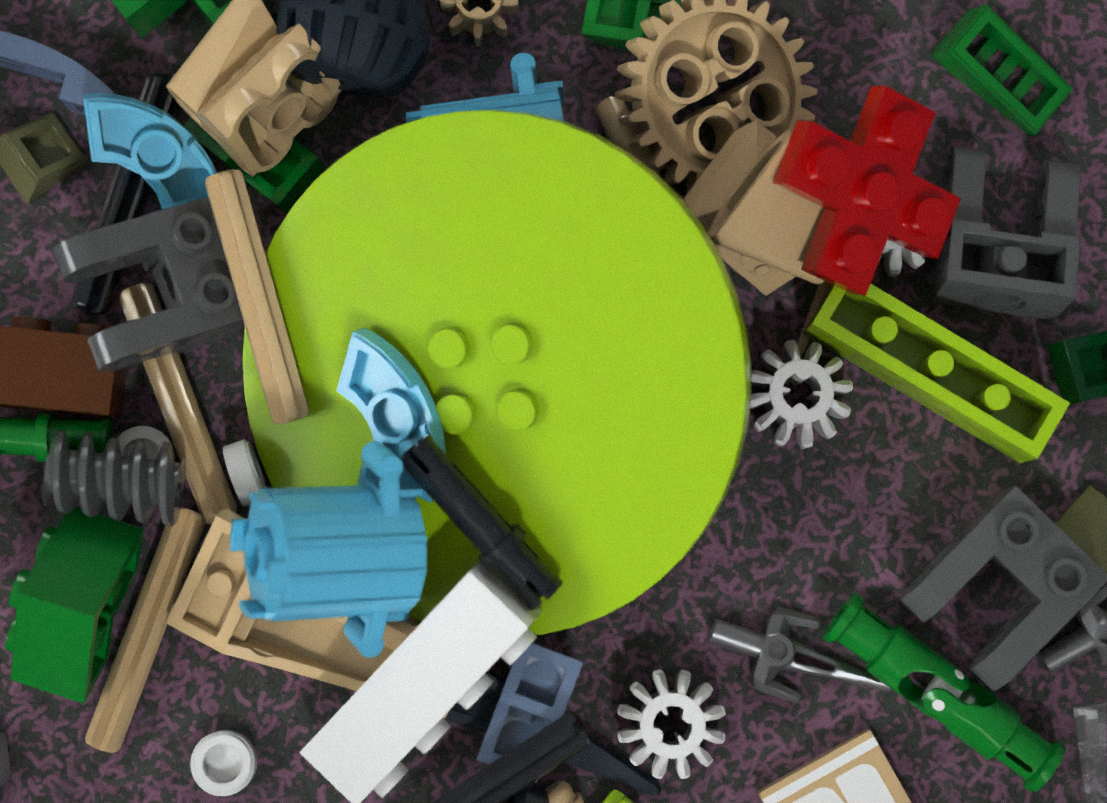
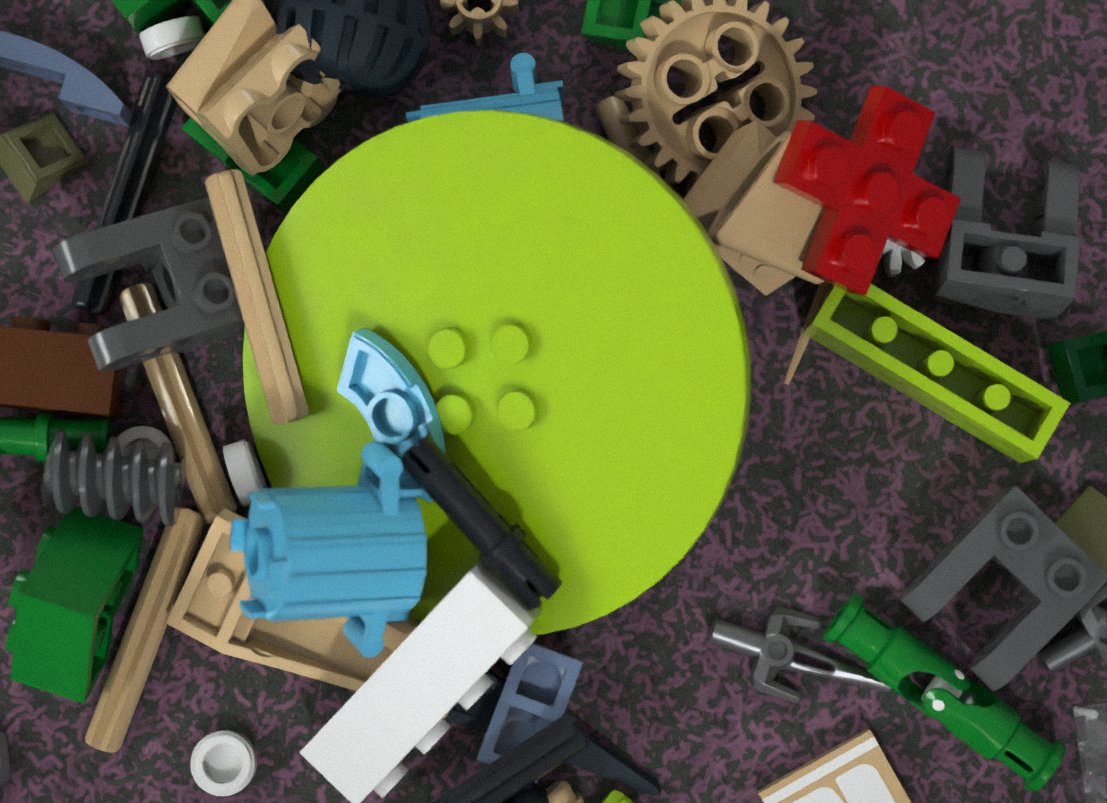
medium azure tile [83,93,218,210] -> none
white gear [617,669,725,779] -> none
white gear [749,340,853,449] -> none
green slope [931,4,1073,136] -> none
none -> white tile [139,16,205,60]

